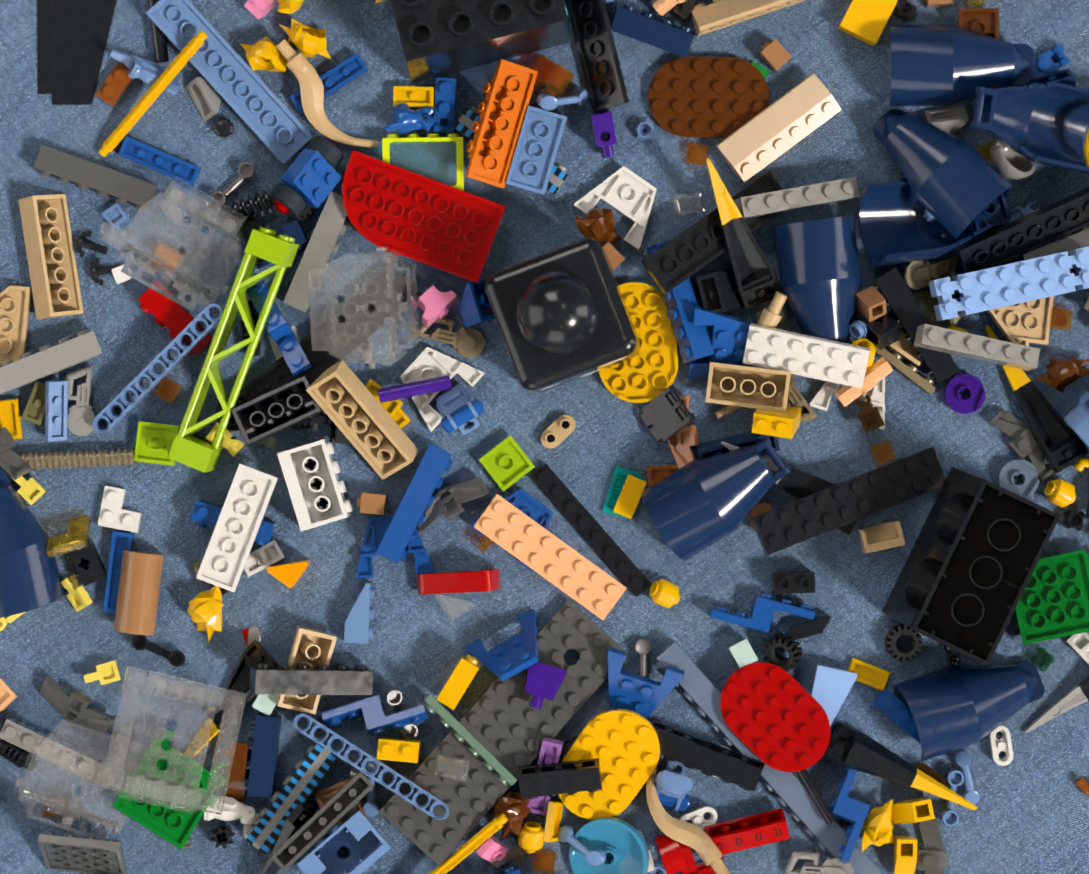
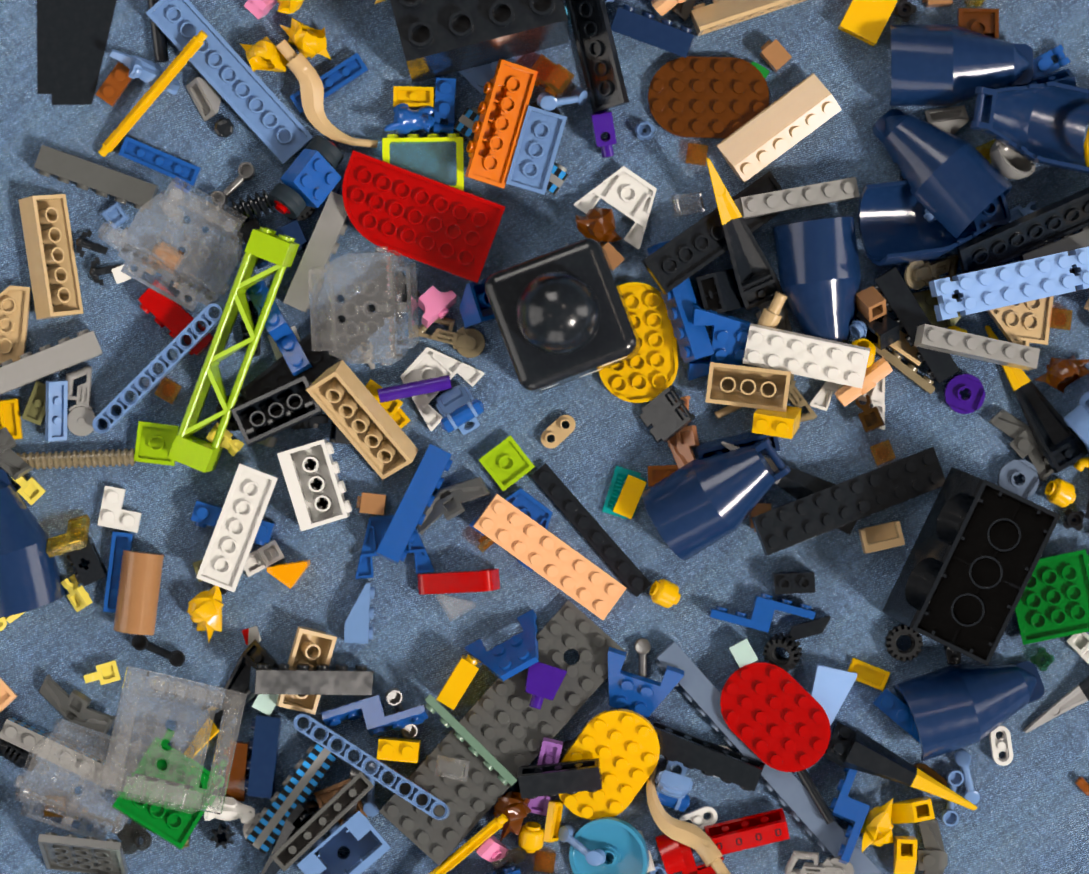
none -> clear smoke plate [115,820,152,855]

